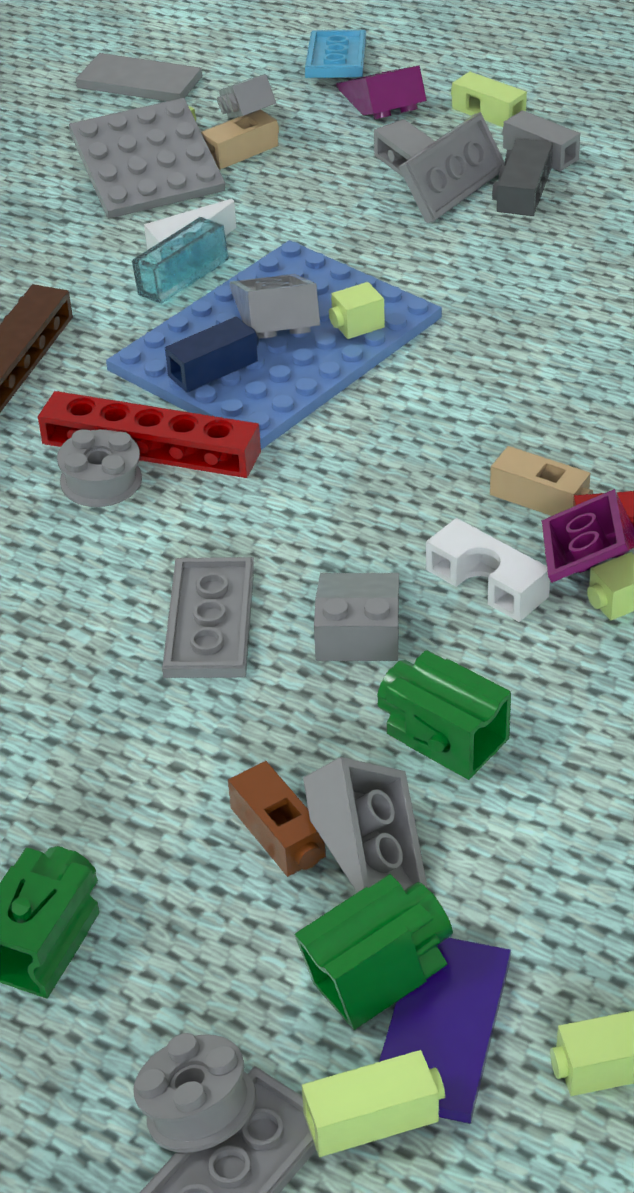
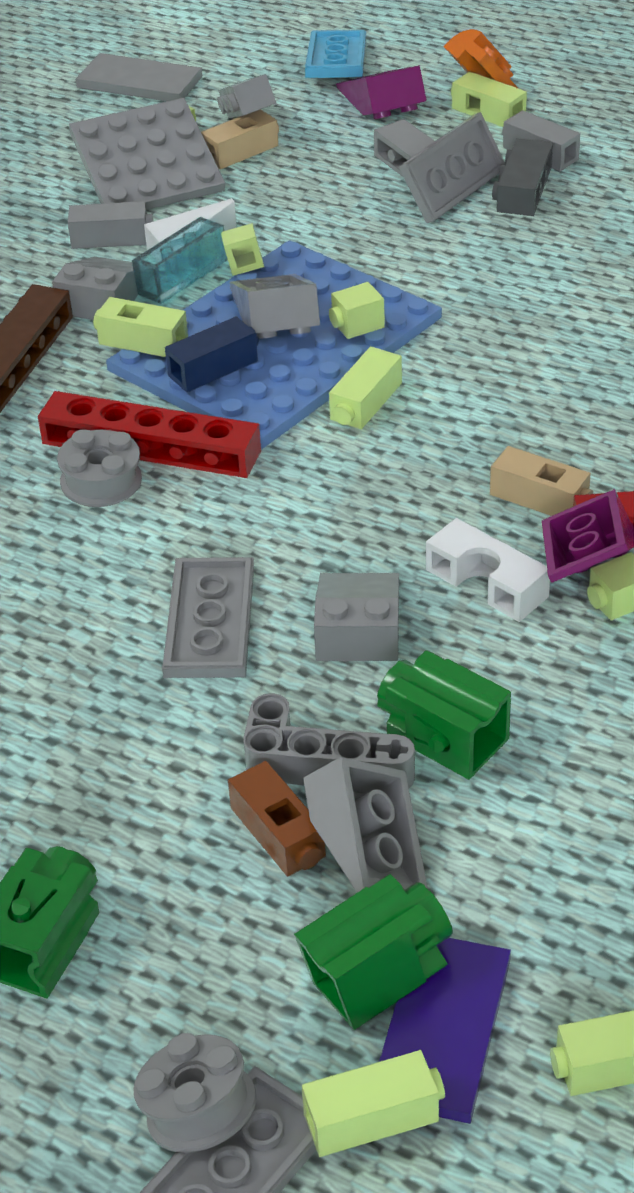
none -> light grey slope [52,256,155,320]
none -> light grey brick [68,201,153,249]
none -> yellowish green brick [93,297,188,357]
none -> yellowish green brick [221,223,264,276]
none -> light grey beam [244,693,415,788]
none -> yellowish green brick [329,346,402,430]
none -> orange brick [443,29,518,88]

